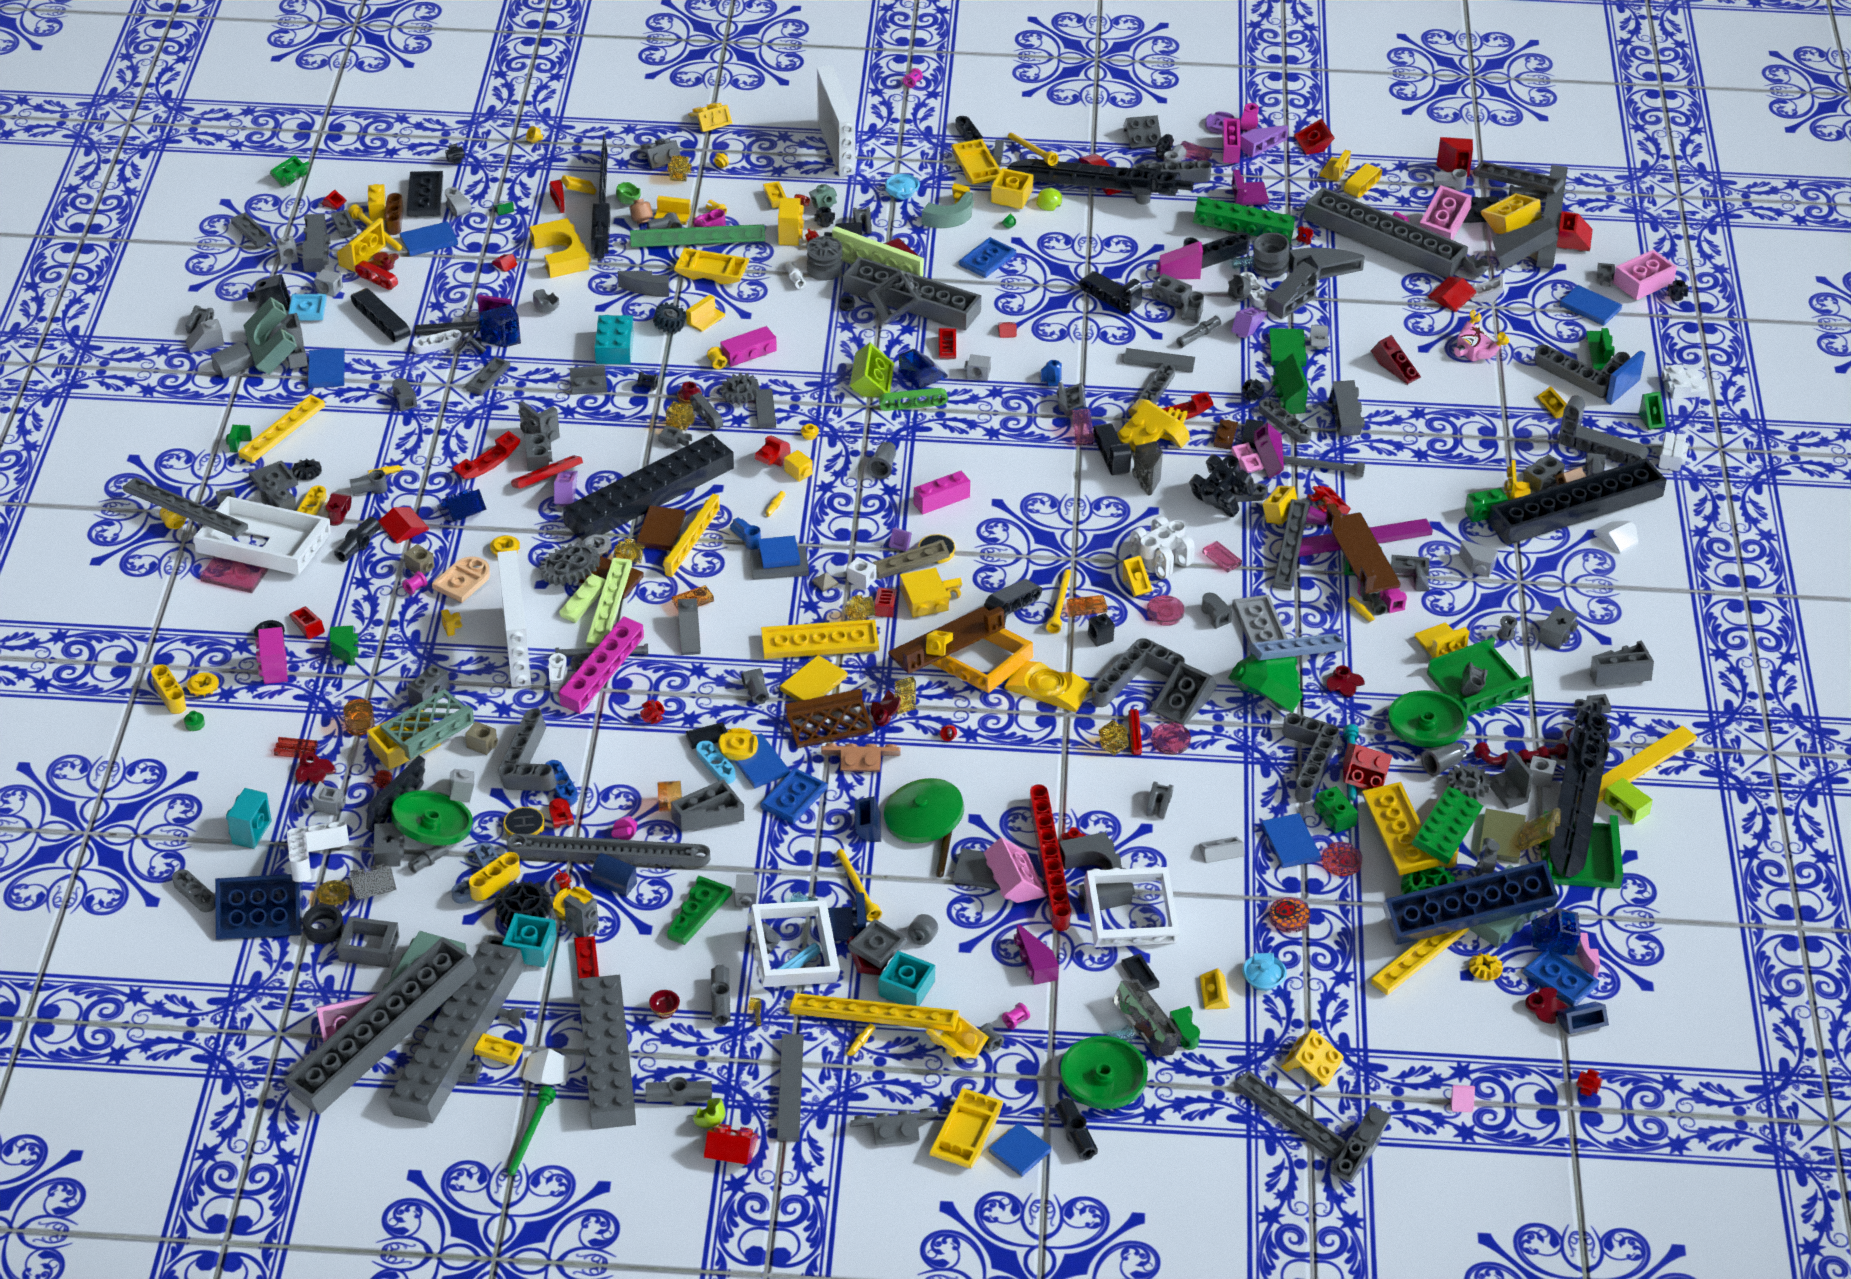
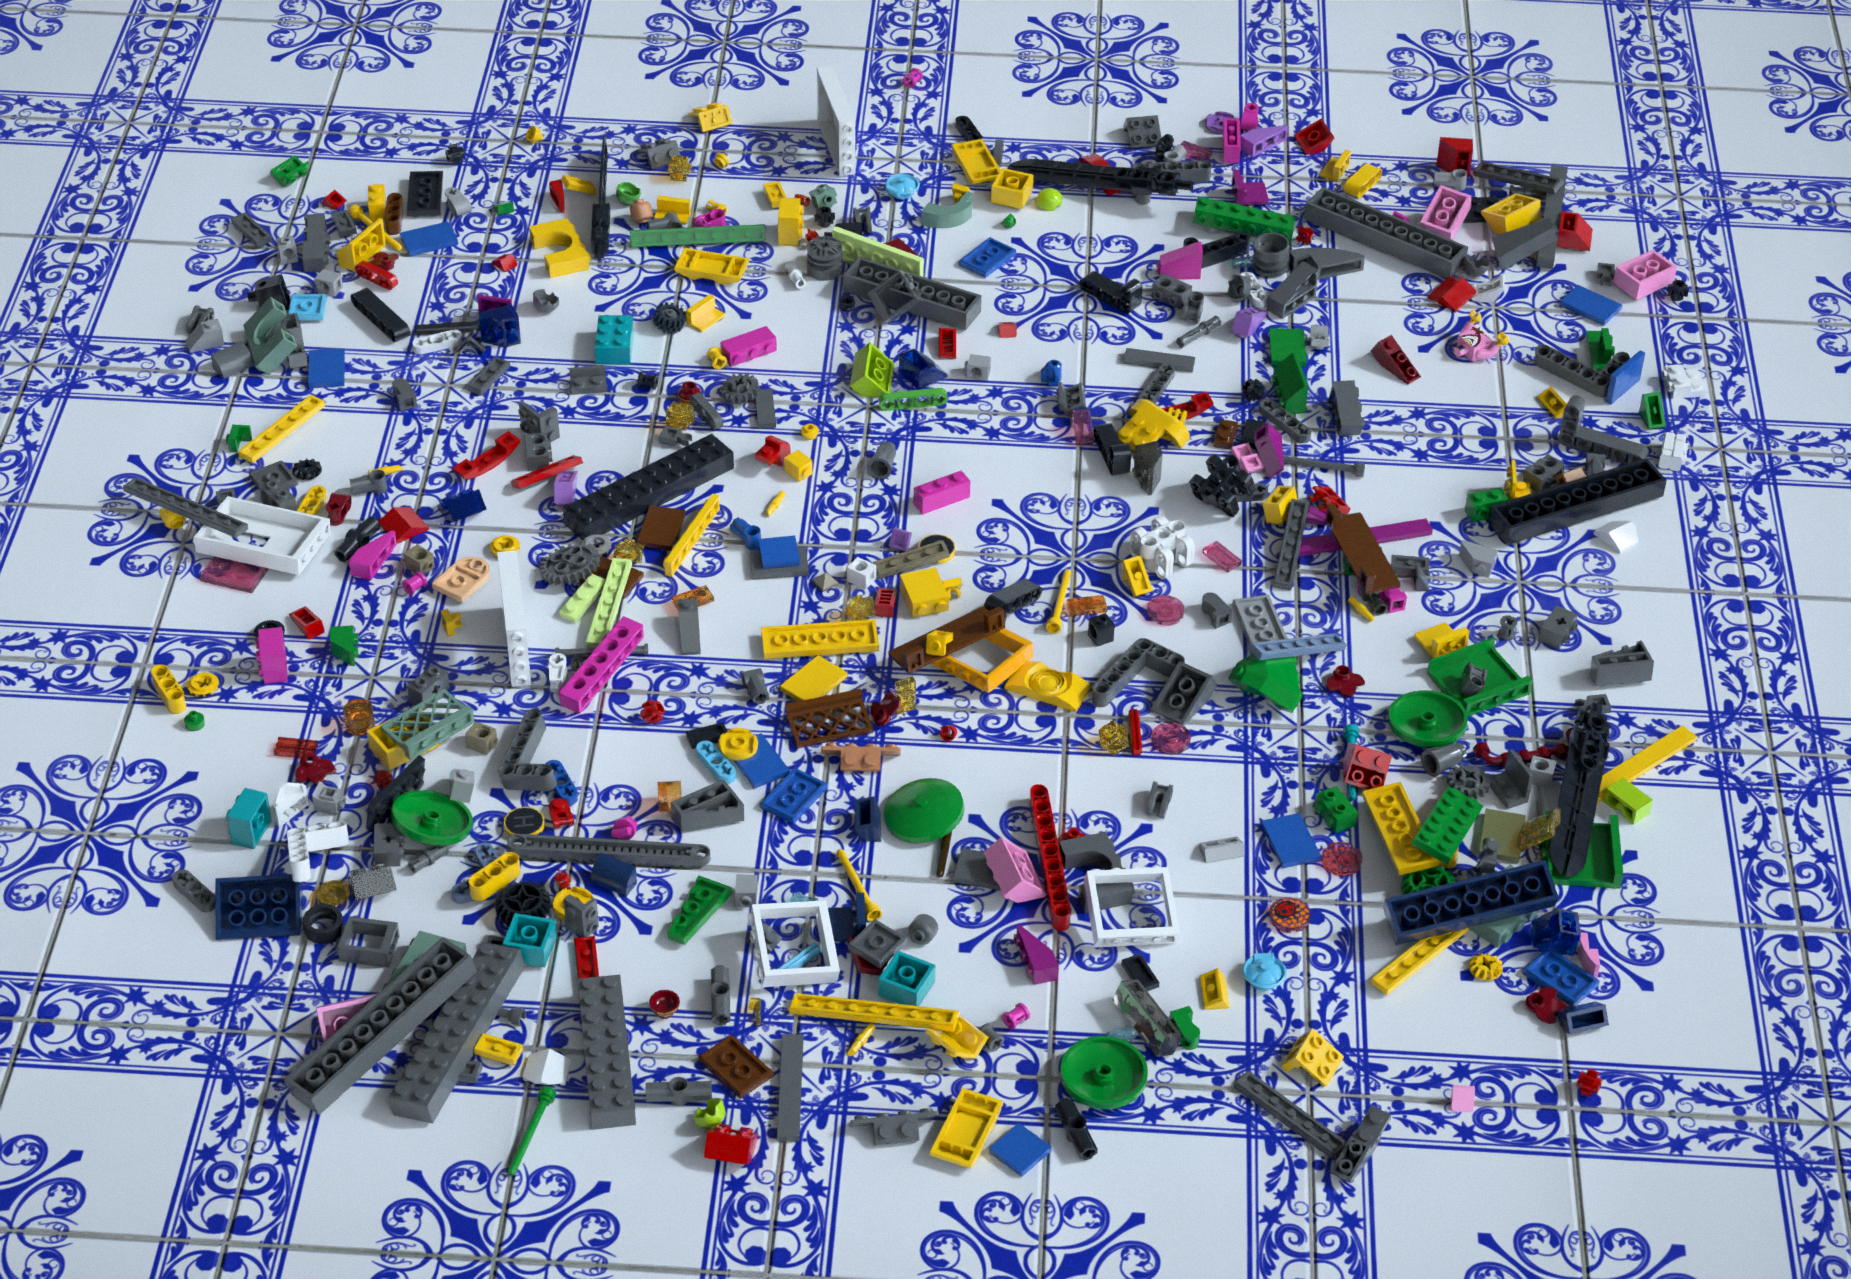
dark grey slope [618,271,670,297] -> none
yellow piece [1008,132,1059,166] -> none
dark grey beam [1282,713,1339,803] -> none
none -> white slope [273,782,309,827]
none -> dark pink slope [348,530,397,580]
none -> reddish brown tile [698,1034,774,1099]

